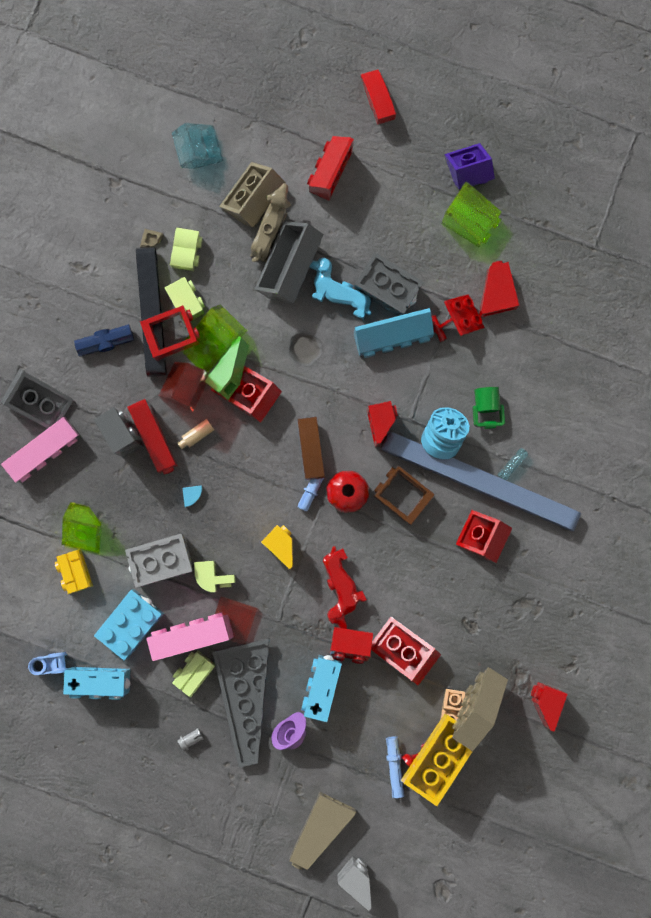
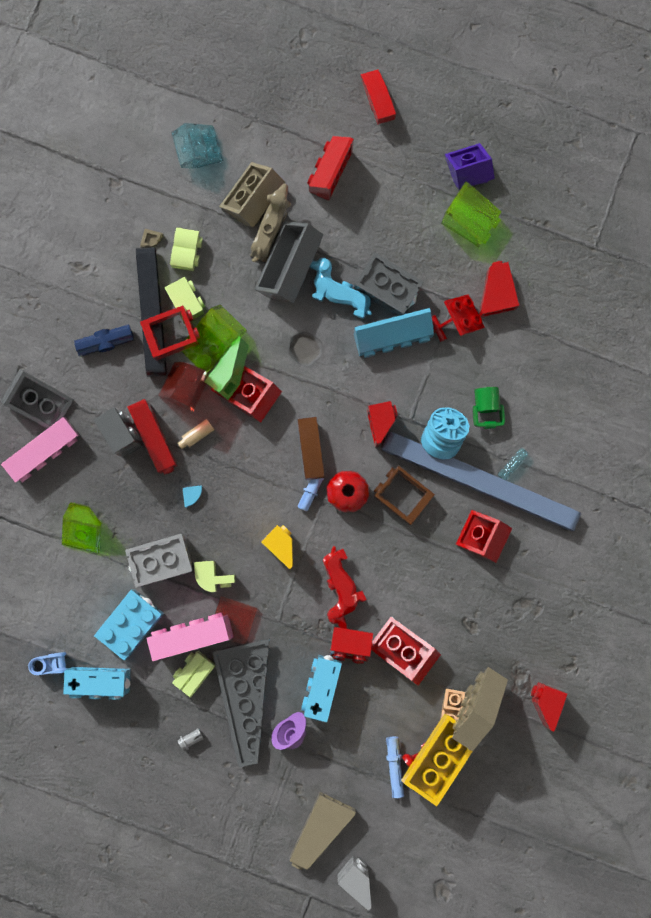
yellow brick [55,550,93,594] -> none

